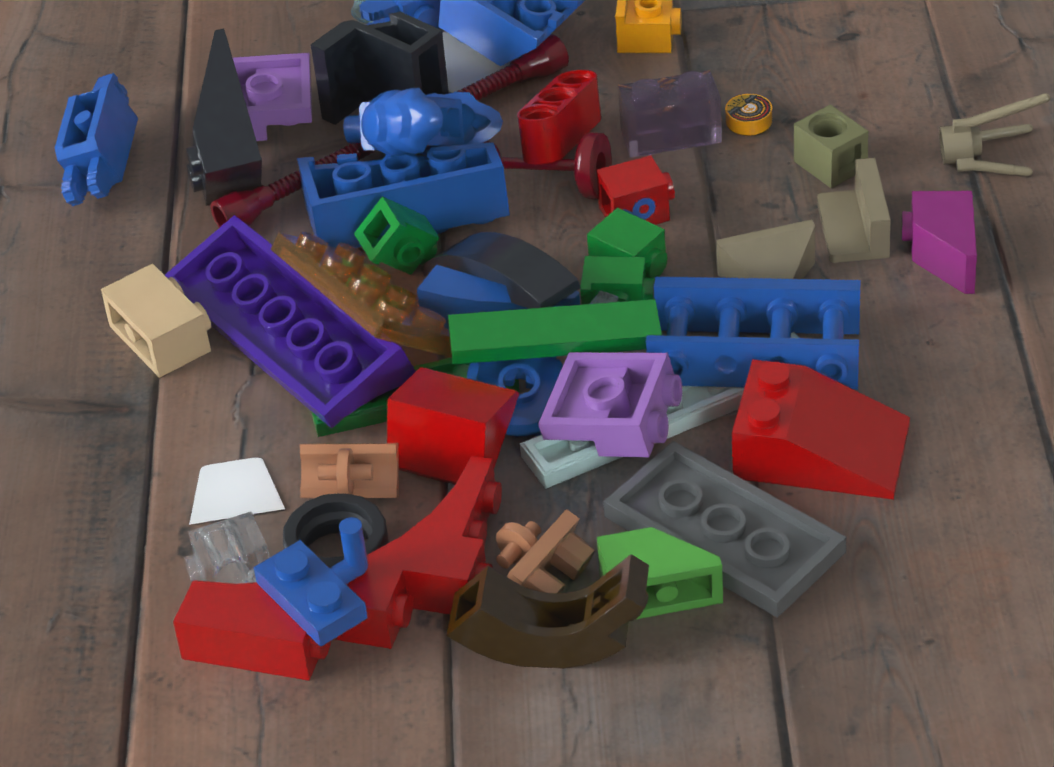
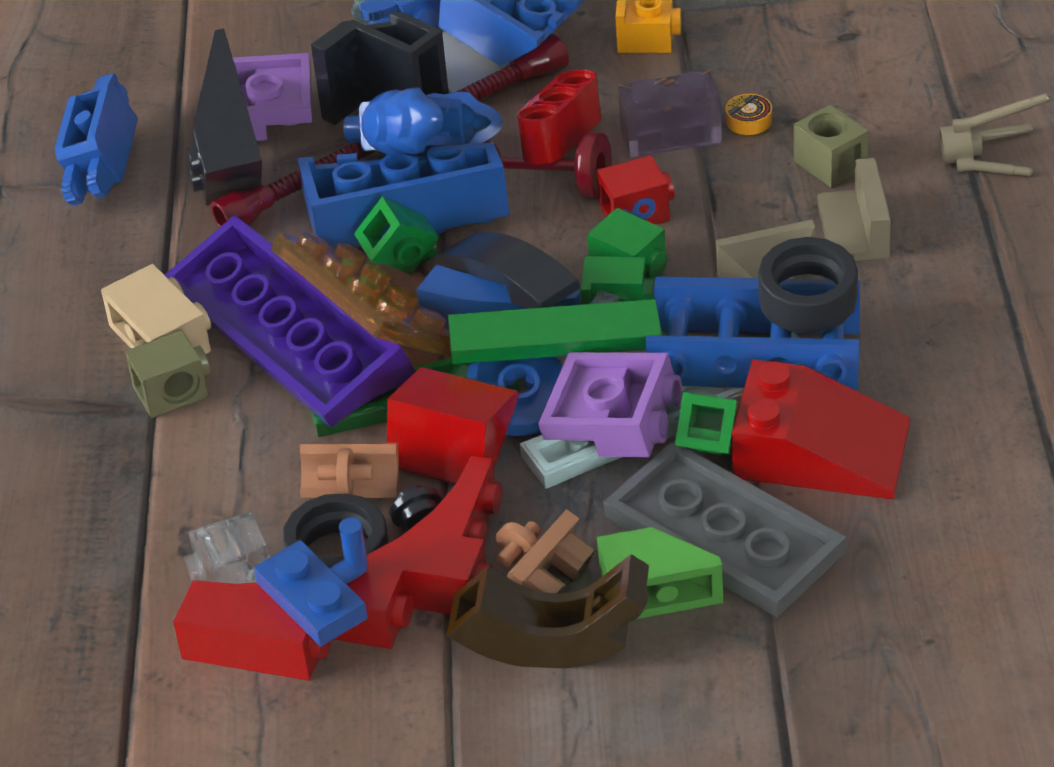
white sticker [189,458,285,525] -> none
magenta slope [901,191,977,294] -> none
none -> olive brick [125,330,211,419]
none -> black plate [389,485,442,533]
none -> green brick [675,392,740,455]
none -> black tyre [758,237,858,334]

